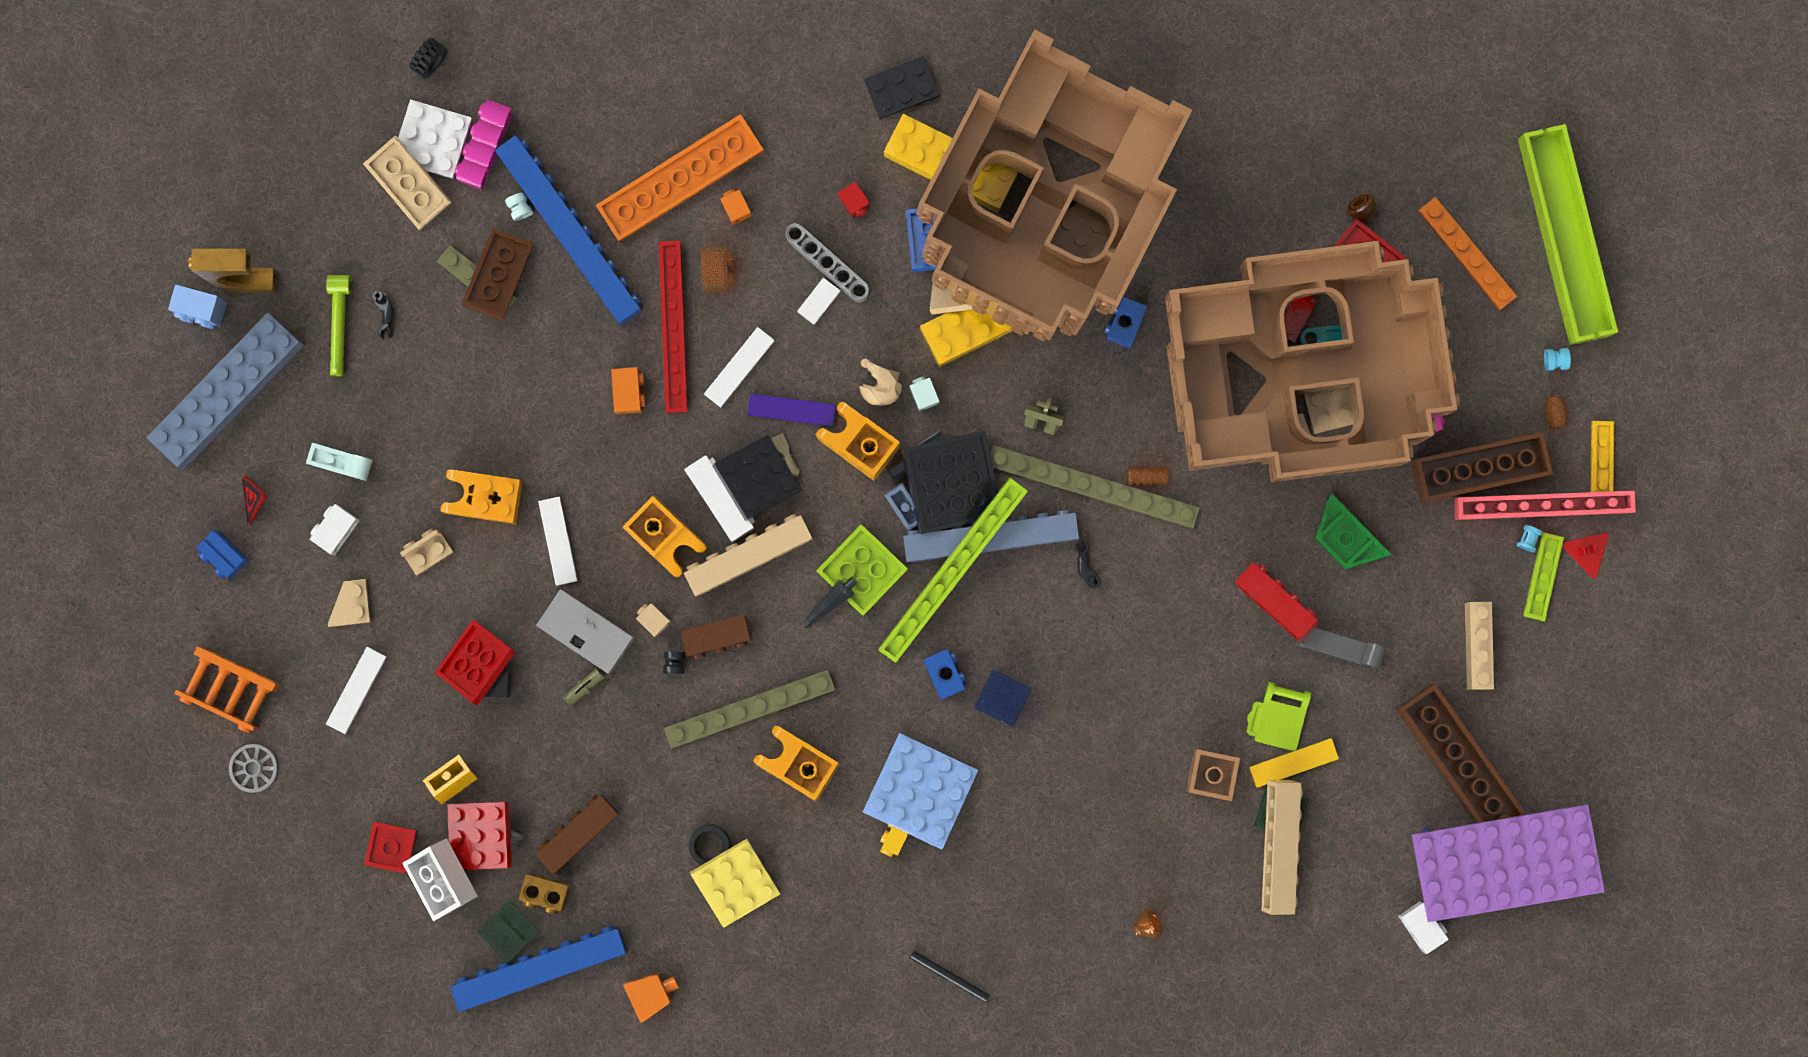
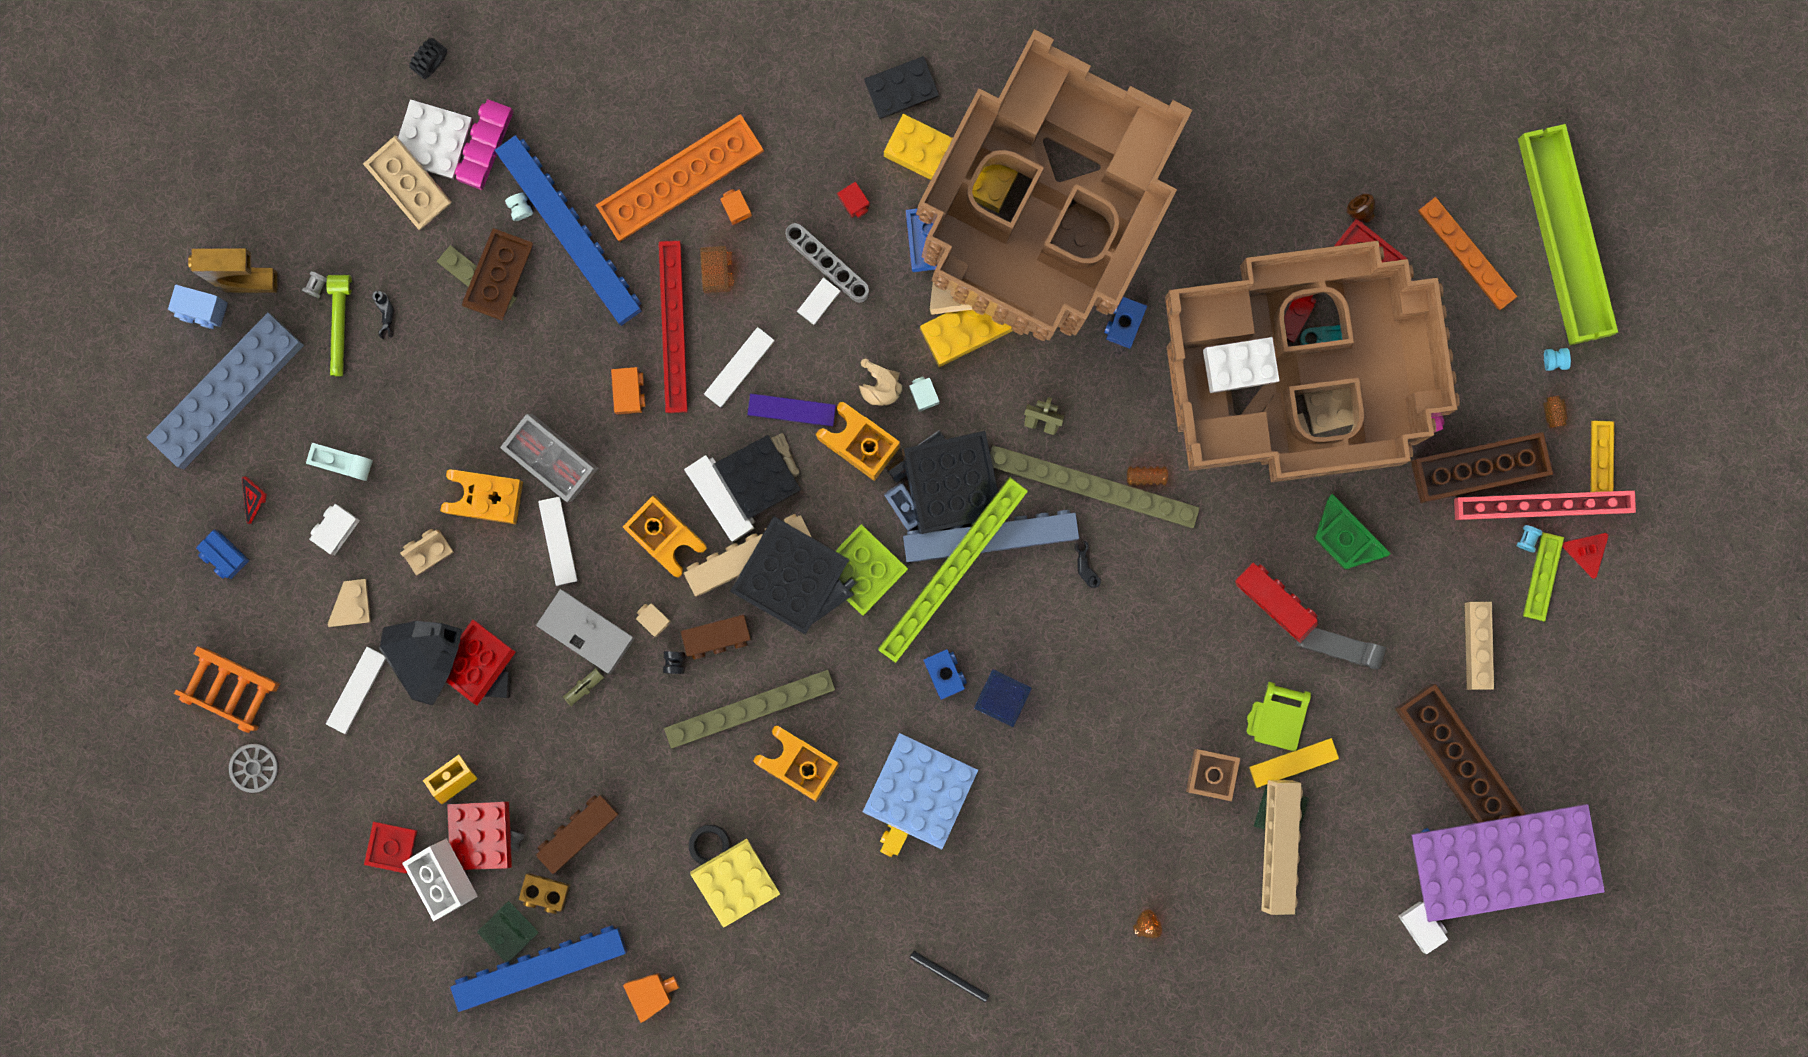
none -> light grey bush [302,271,327,299]
none -> black brick [379,621,462,706]
none -> clear brick [500,414,599,502]
none -> black plate [730,516,849,635]
none -> white brick [1203,337,1279,393]

